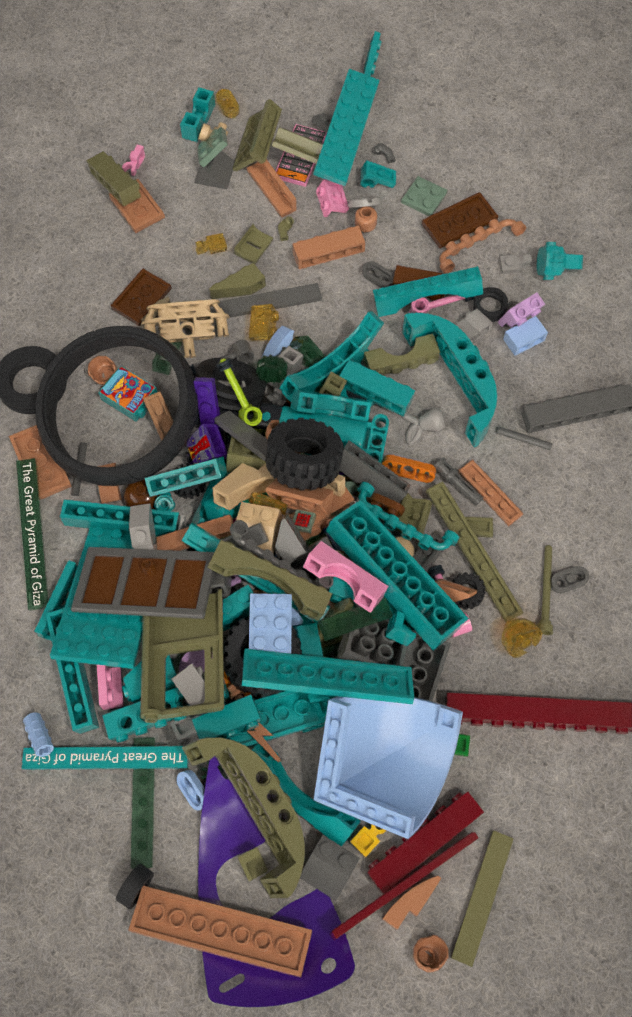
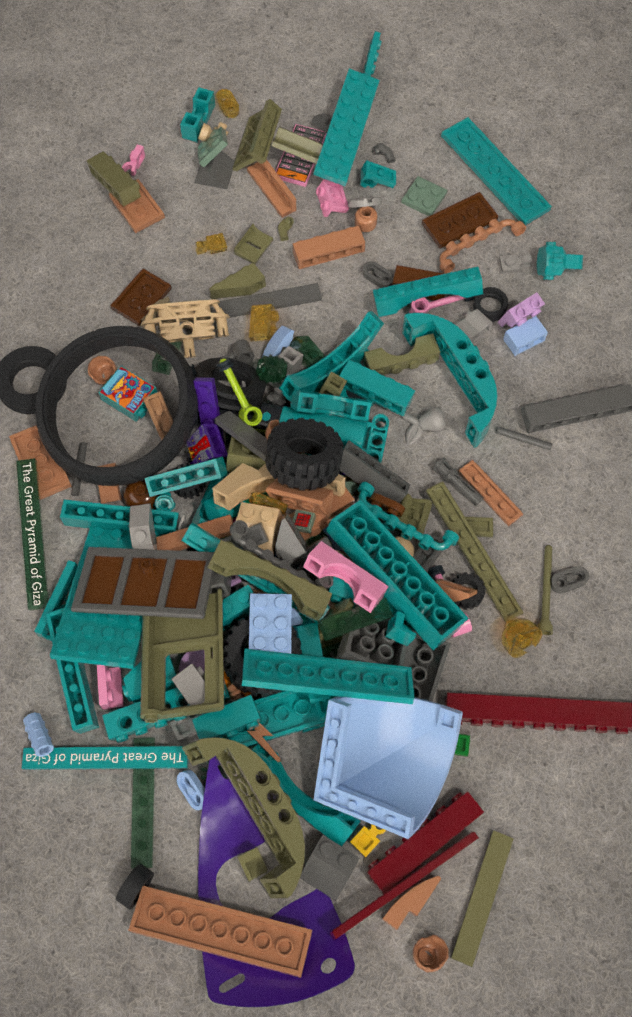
orange beam [382,455,436,483] -> none
none -> teal plate [441,117,552,225]

